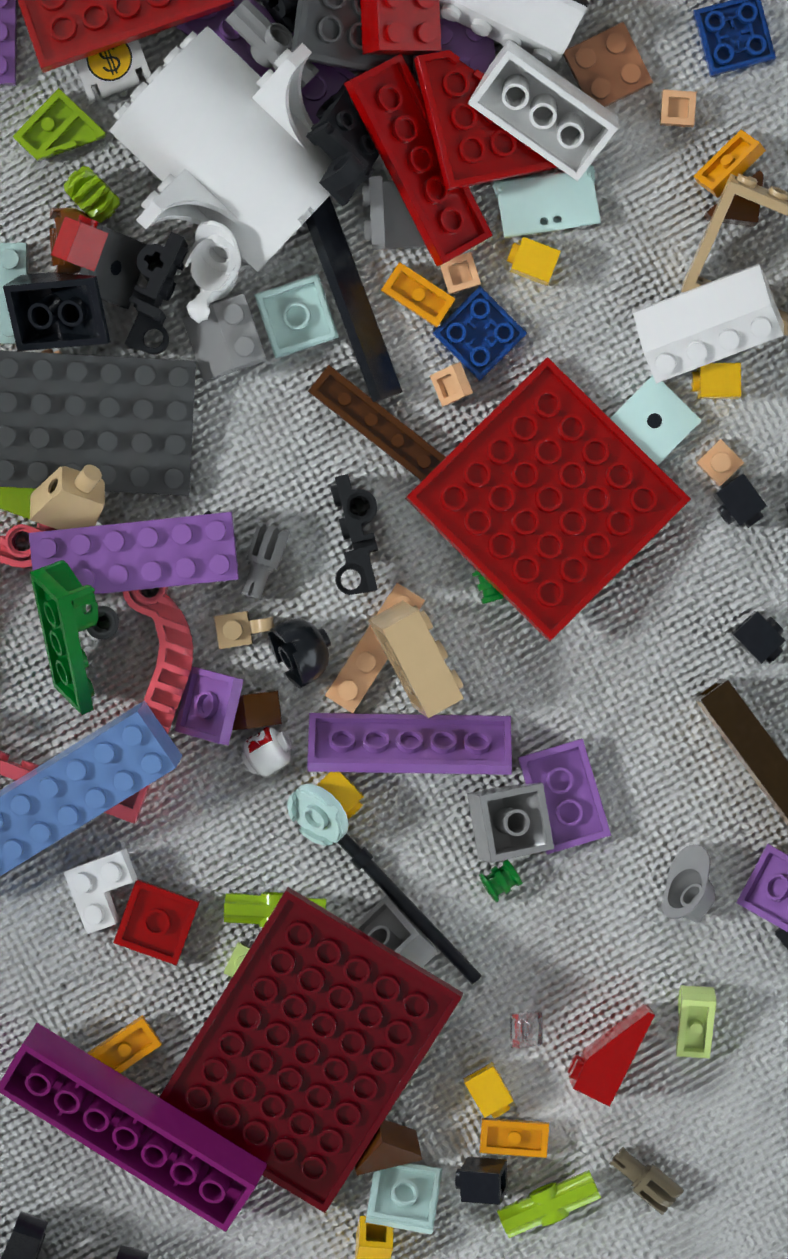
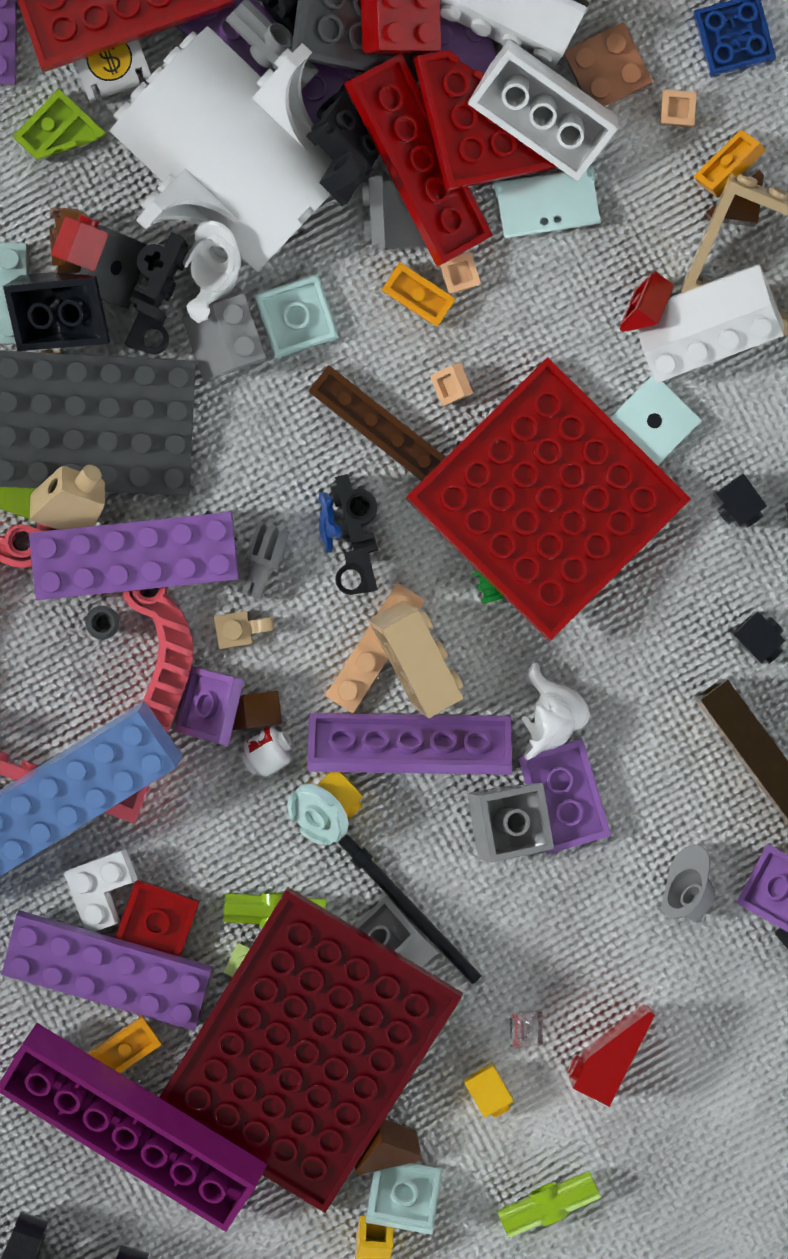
green plate [30,560,98,715] -> none
lime gear [64,166,120,223] -> none
black cylinder [268,619,331,688] -> none
black tile [306,196,403,402] -> none
blue tile [432,286,527,382] -> none
black brick [455,1157,508,1205] -> none
green bush [479,859,523,903] -> none
light orange plate [479,1117,549,1158] -> none
yellow brick [507,237,561,286] -> none
dark tan arm [609,1147,684,1215] -> none
yellowish green plate [676,985,716,1059] -> none
yellow brick [691,363,741,399] -> none
light nougat plate [696,439,744,487] -> none
none -> medium lavender plate [1,910,213,1031]
none -> blue piece [318,492,341,553]
none -> white piece [522,662,590,760]
none -> red slope [620,271,674,332]

